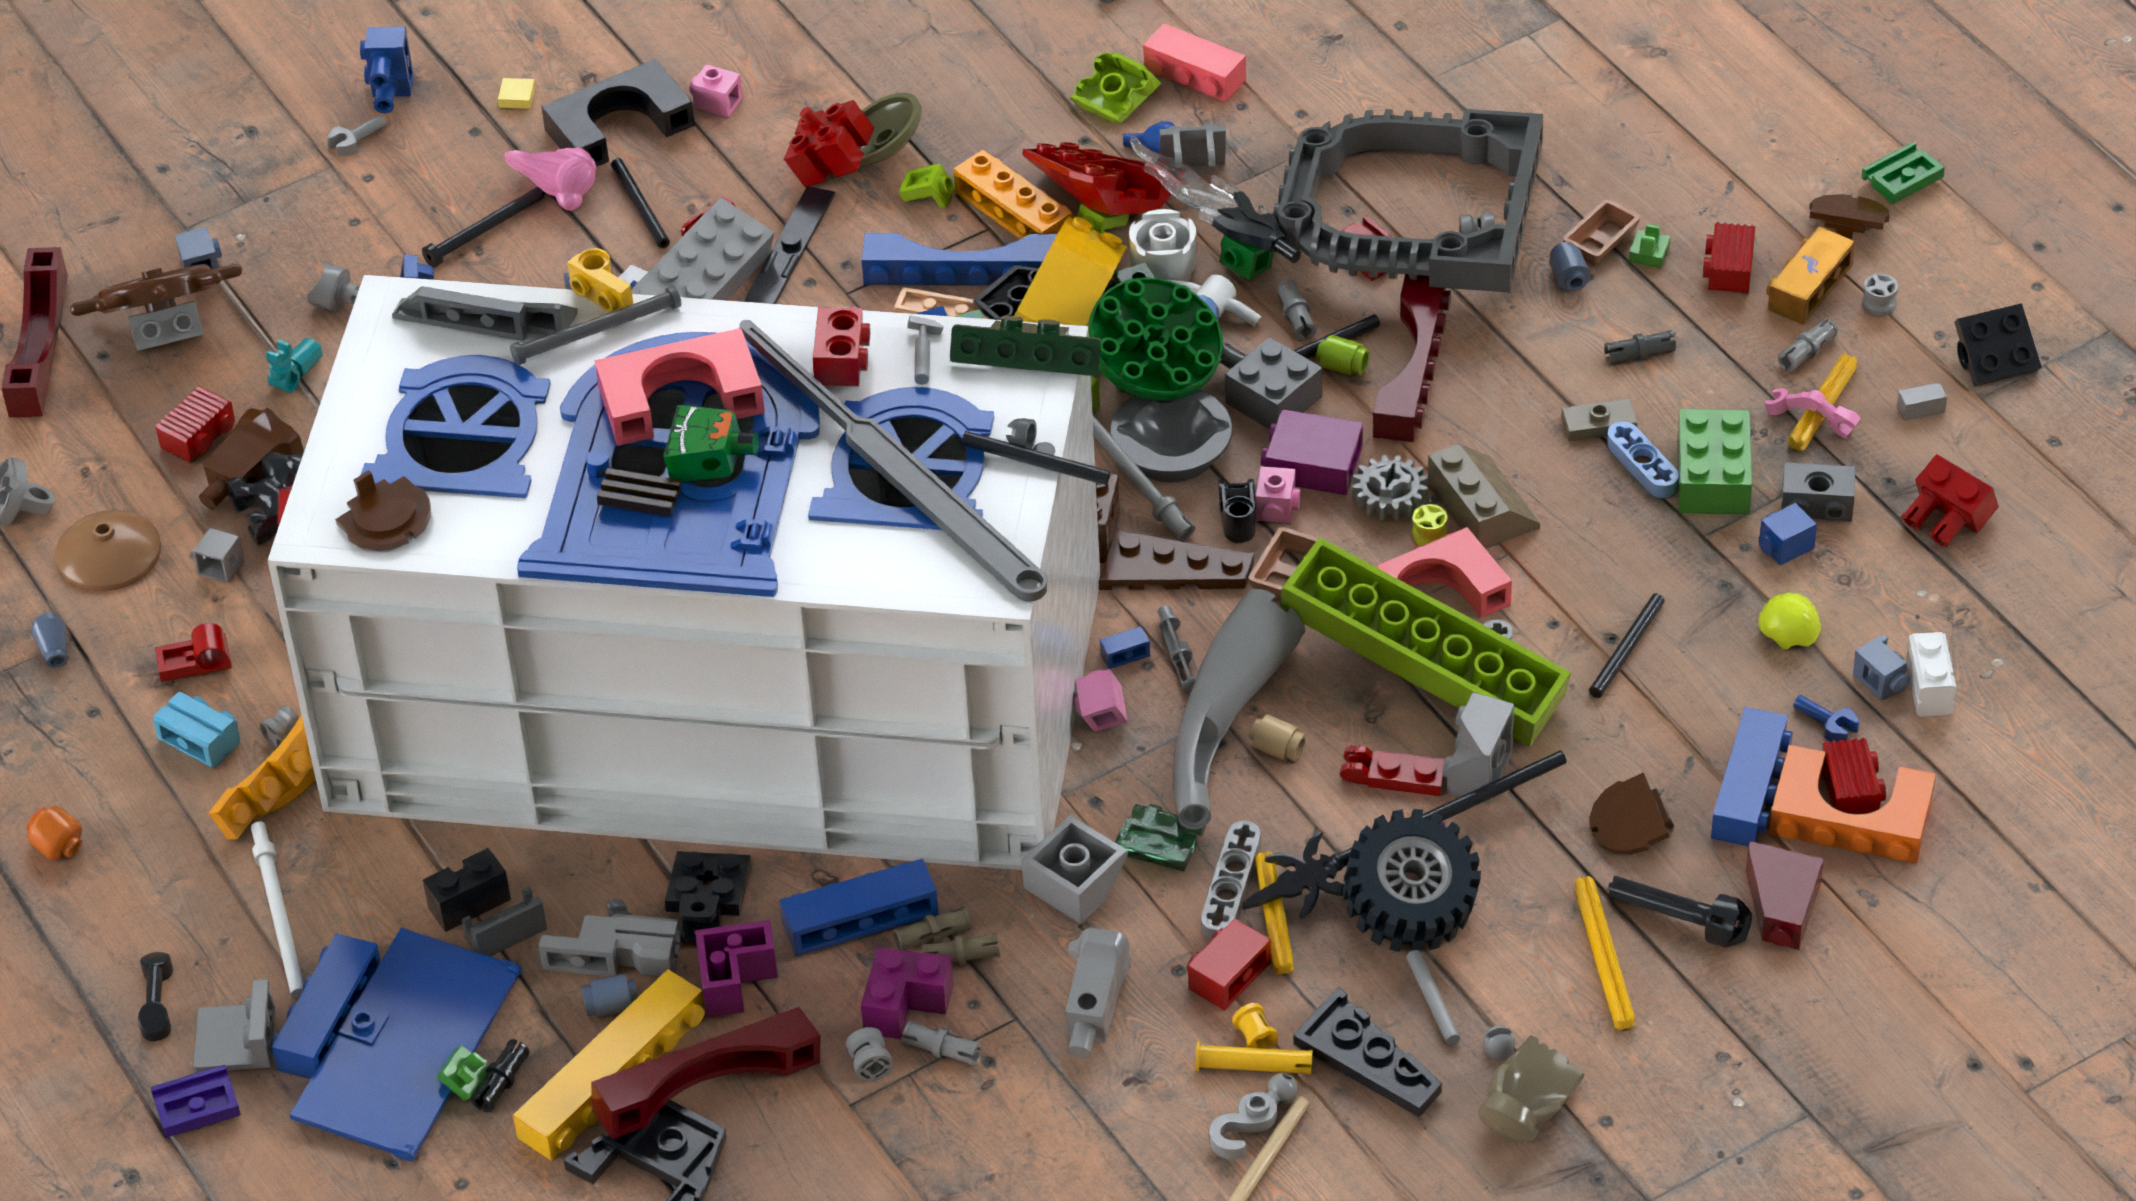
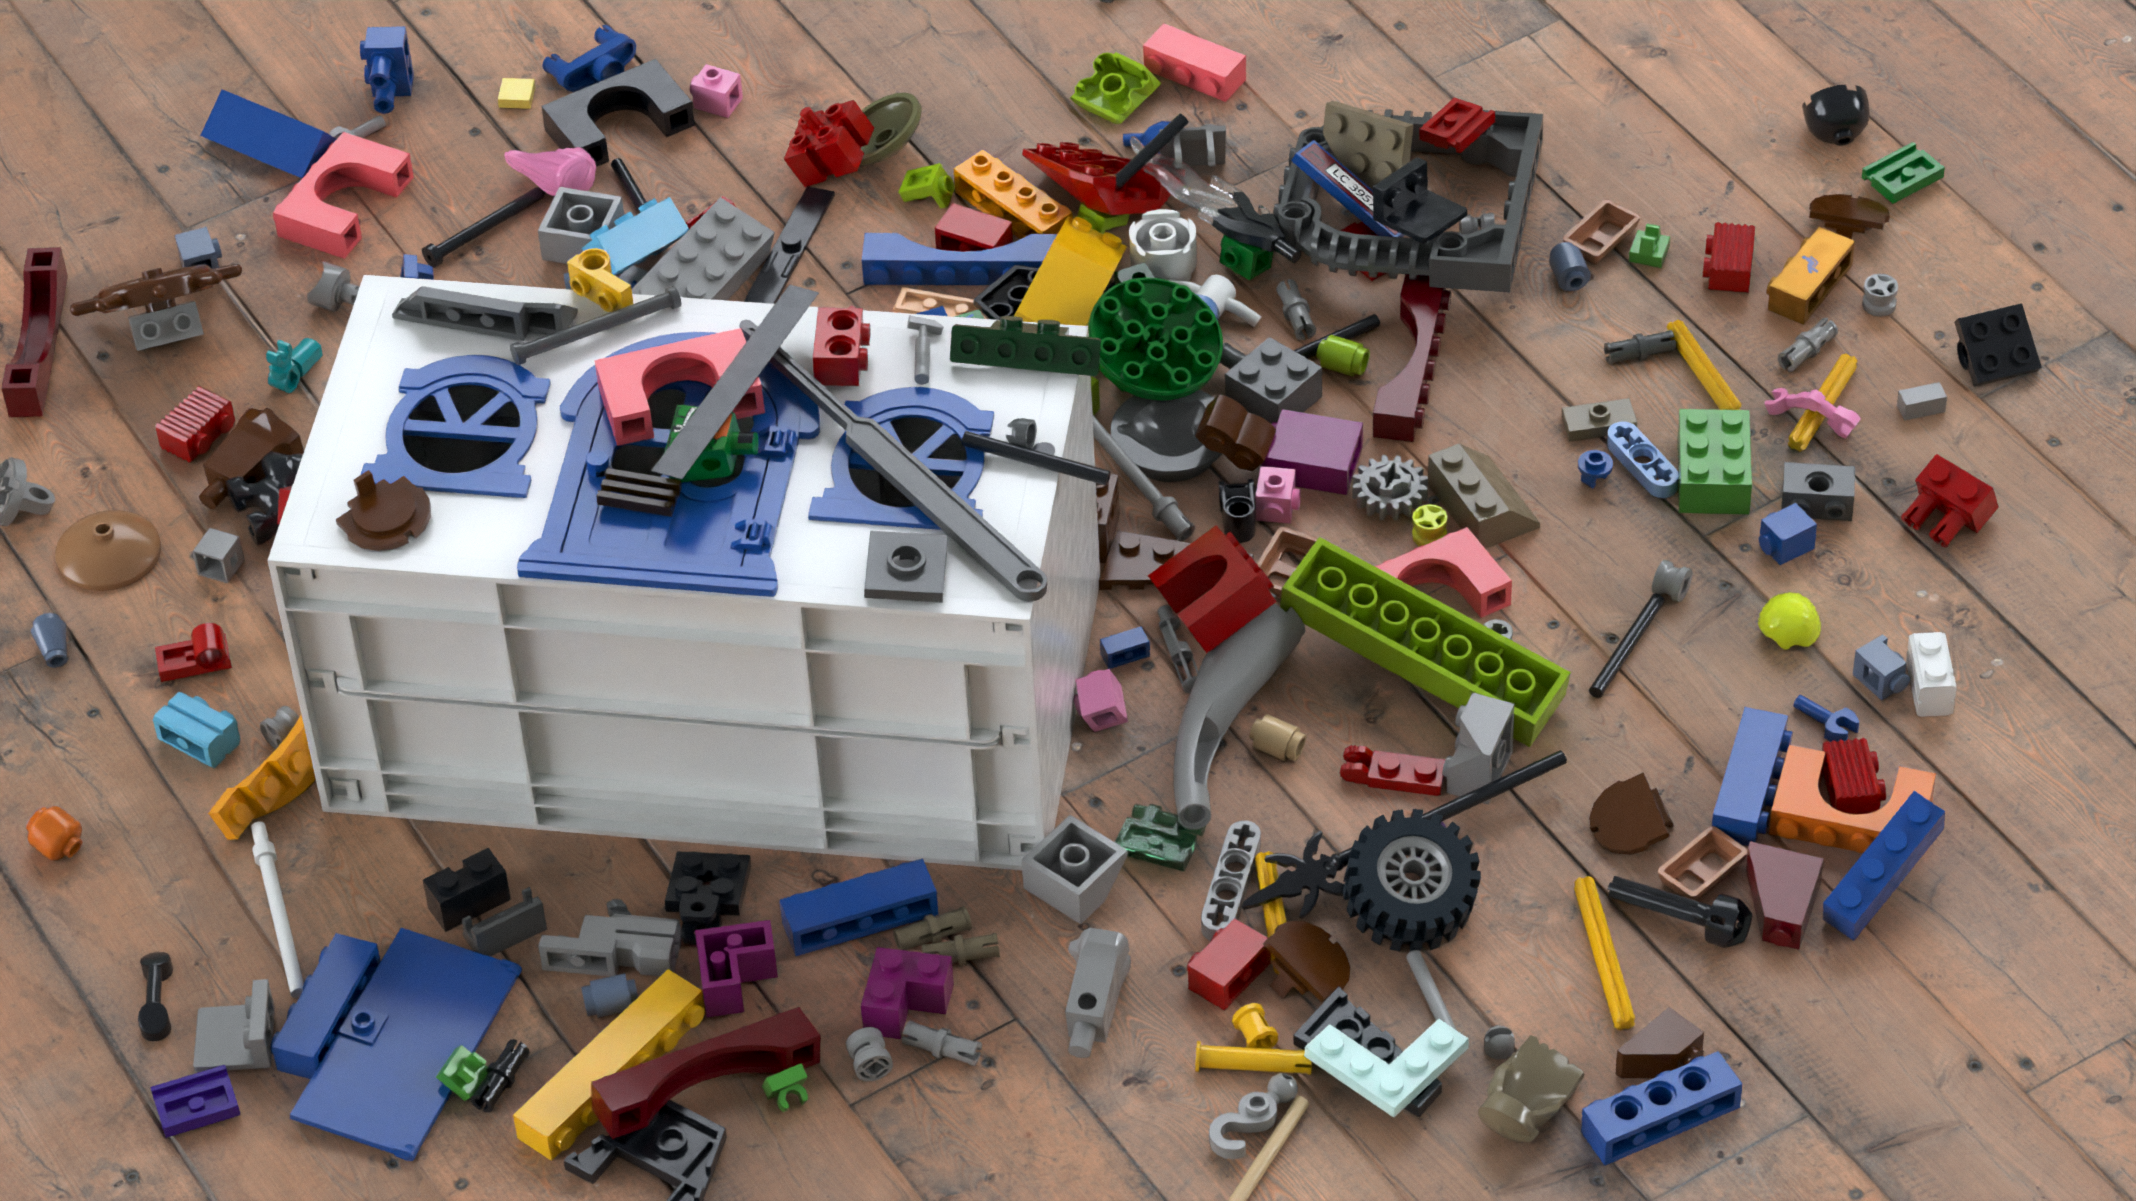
none -> blue brick [200,89,337,178]
none -> coral arch [273,132,414,259]
none -> light grey slope [538,187,624,264]
none -> blue connector [542,25,636,92]
none -> medium azure wedge [582,197,689,276]
none -> sticker [651,284,819,480]
none -> bright green tile [762,1063,808,1112]
none -> piece [864,531,948,603]
none -> brick [934,203,1013,252]
none -> black bar [1115,113,1189,190]
none -> red arch [1148,525,1277,654]
none -> reddish brown brick [1195,394,1276,472]
none -> reddish brown piece [1263,921,1350,1003]
none -> tile [1291,140,1404,237]
none -> light aqua plate [1304,1019,1469,1118]
none -> dark tan plate [1323,101,1414,190]
none -> black bracket [1373,157,1467,244]
none -> red plate [1419,97,1495,153]
none -> blue plate [1578,450,1613,489]
none -> blue brick [1581,1051,1742,1166]
none -> slope [1615,1007,1704,1078]
none -> light grey wheel [1652,560,1693,602]
none -> nougat piece [1657,826,1748,900]
none -> yellow axle [1667,319,1741,410]
none -> black cylinder [1802,85,1870,146]
none -> blue brick [1823,791,1945,941]

